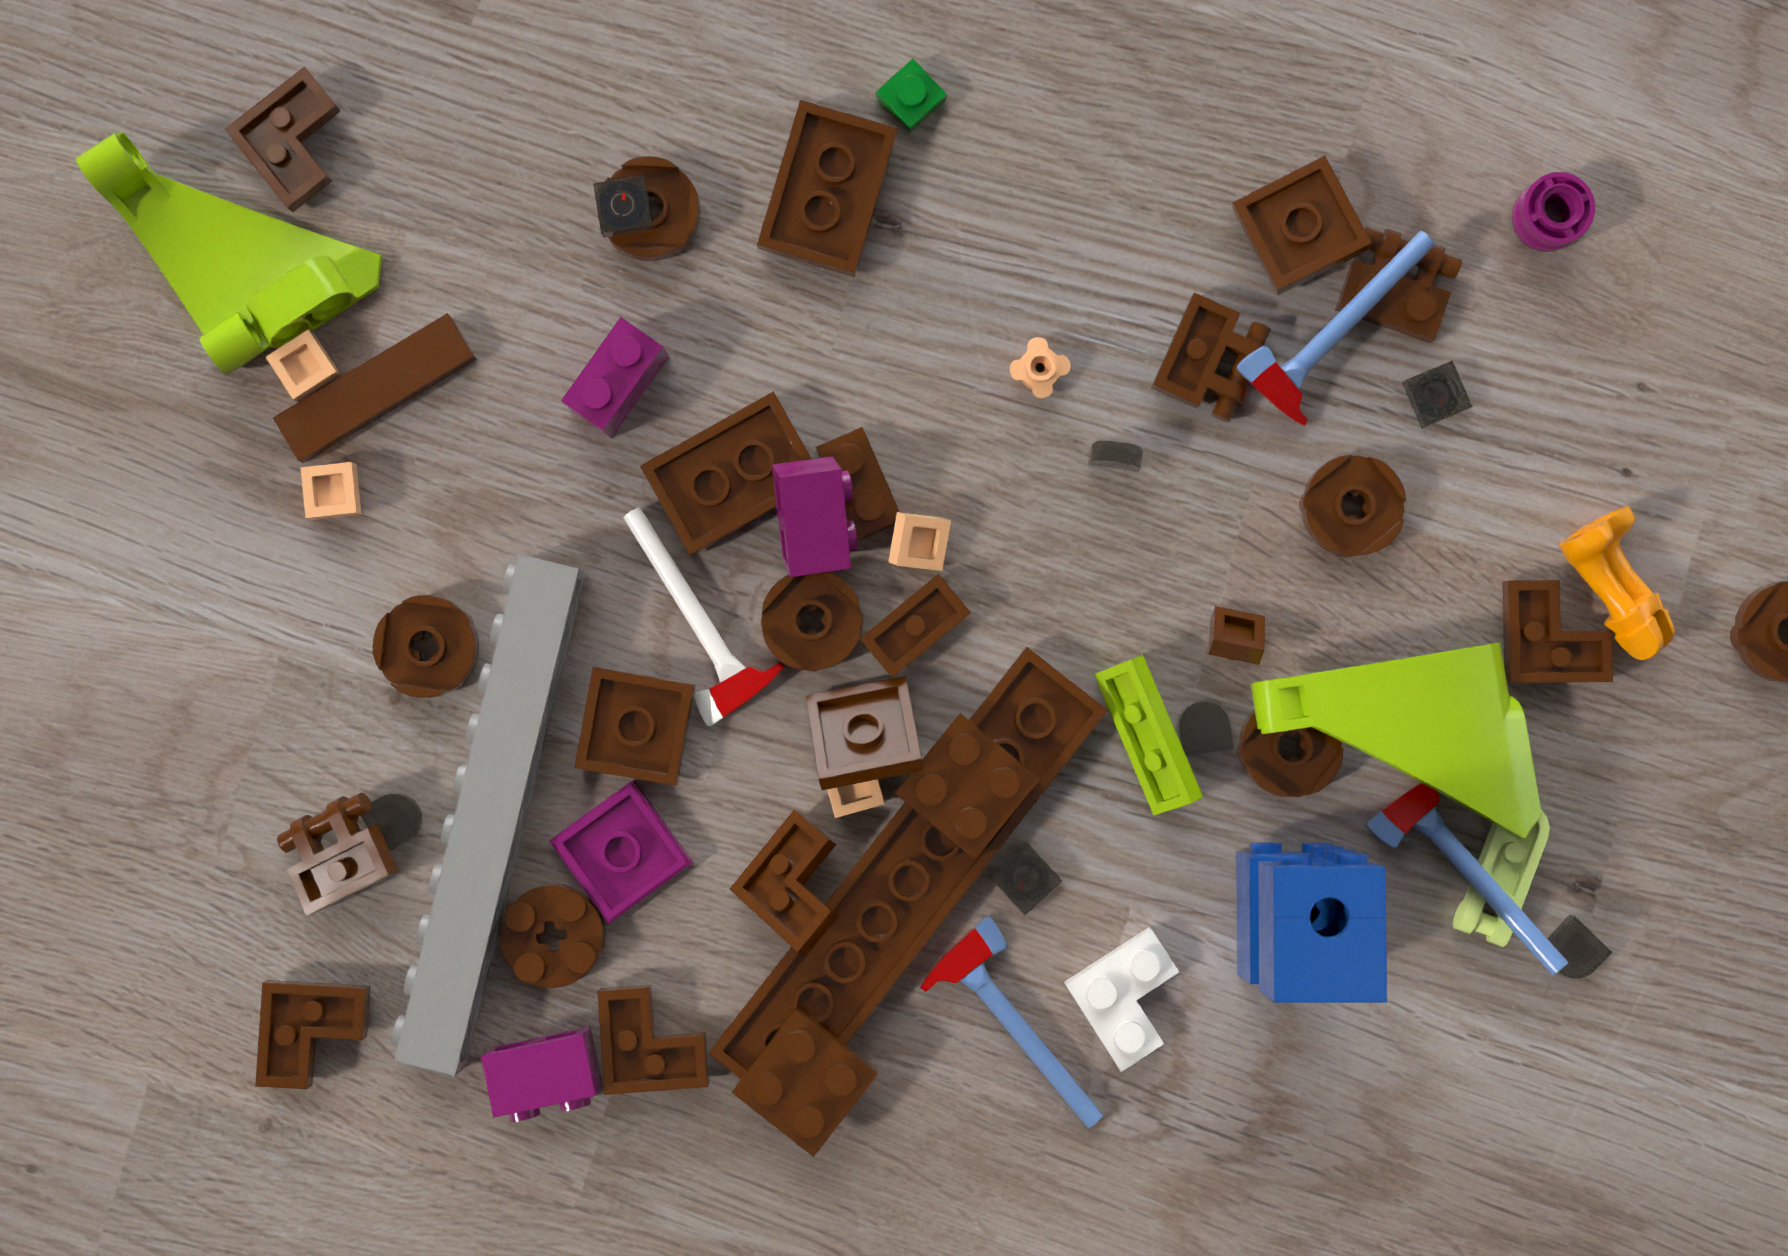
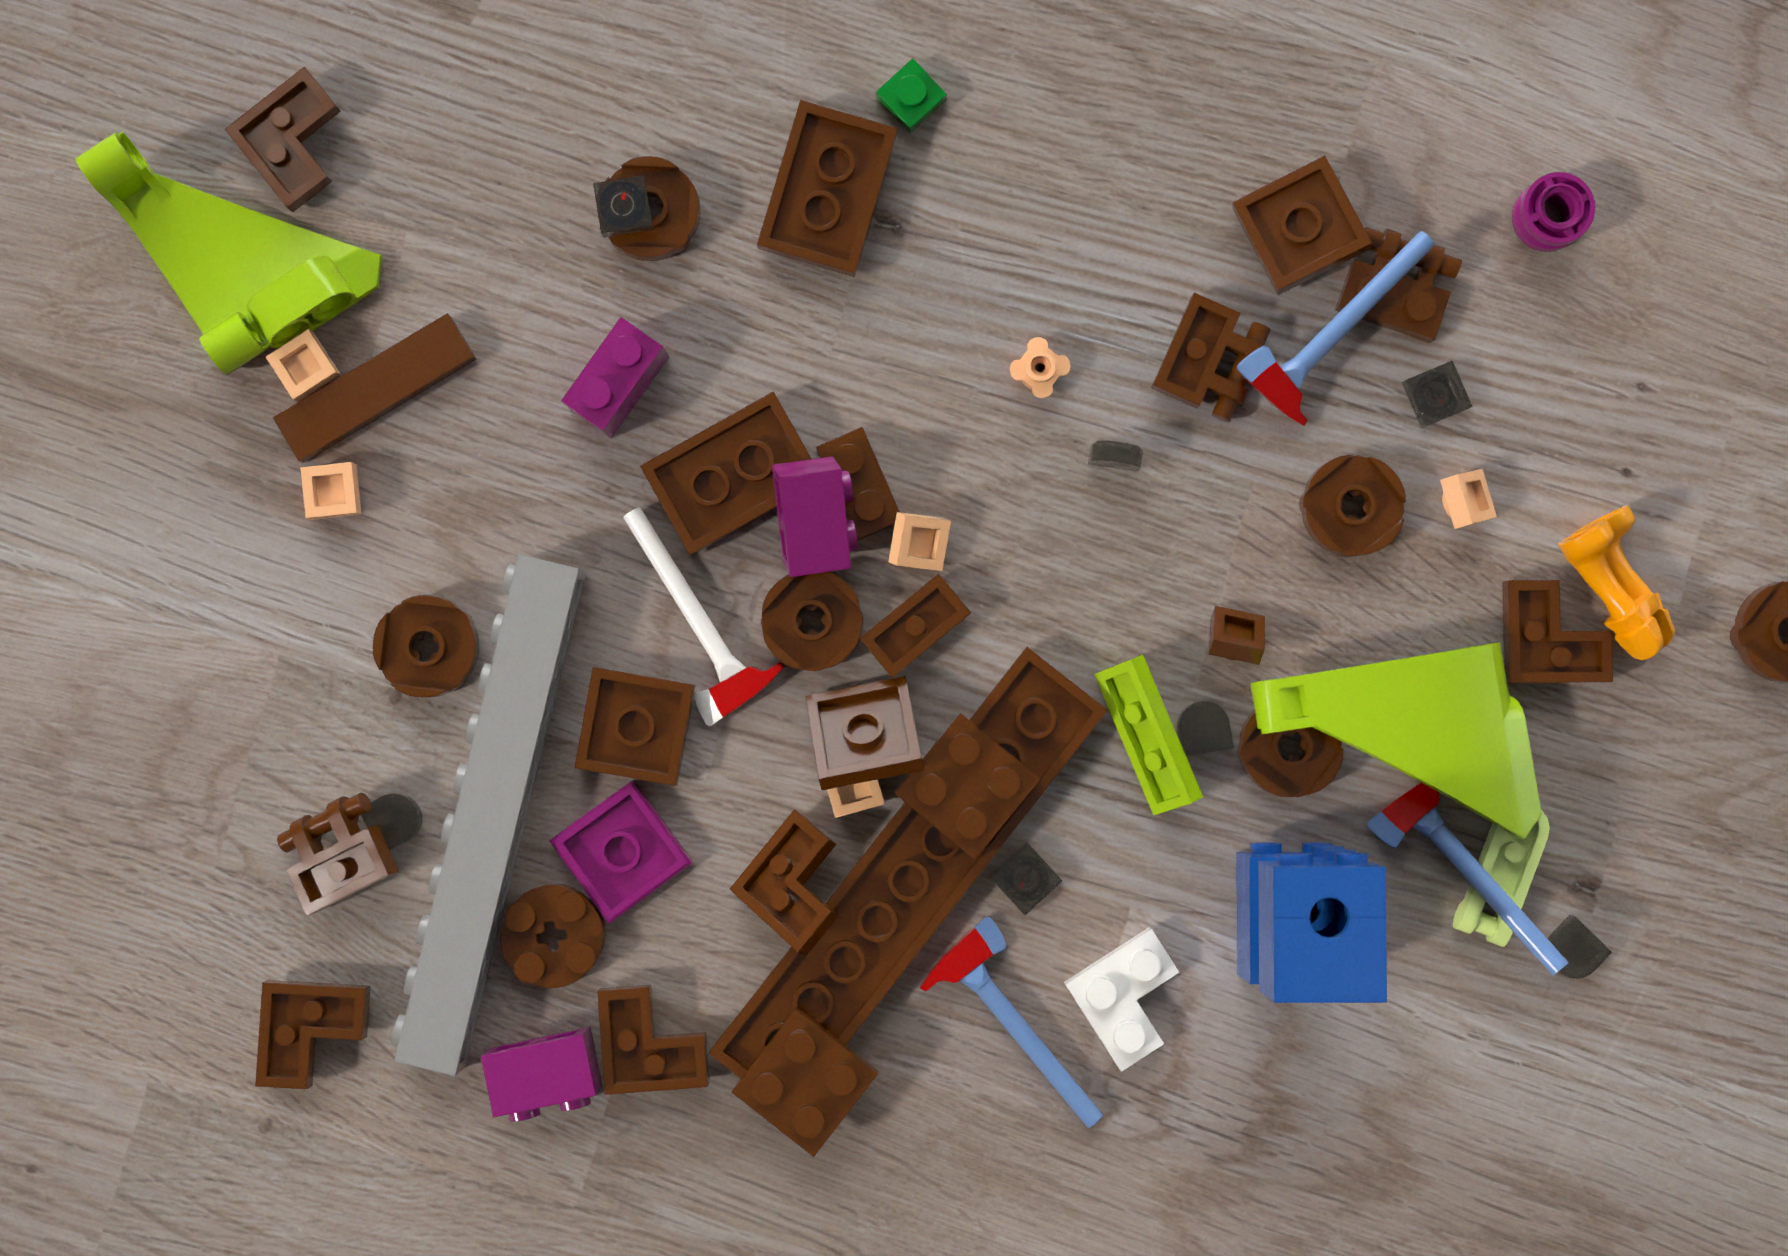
none -> light nougat plate [1440,469,1497,529]

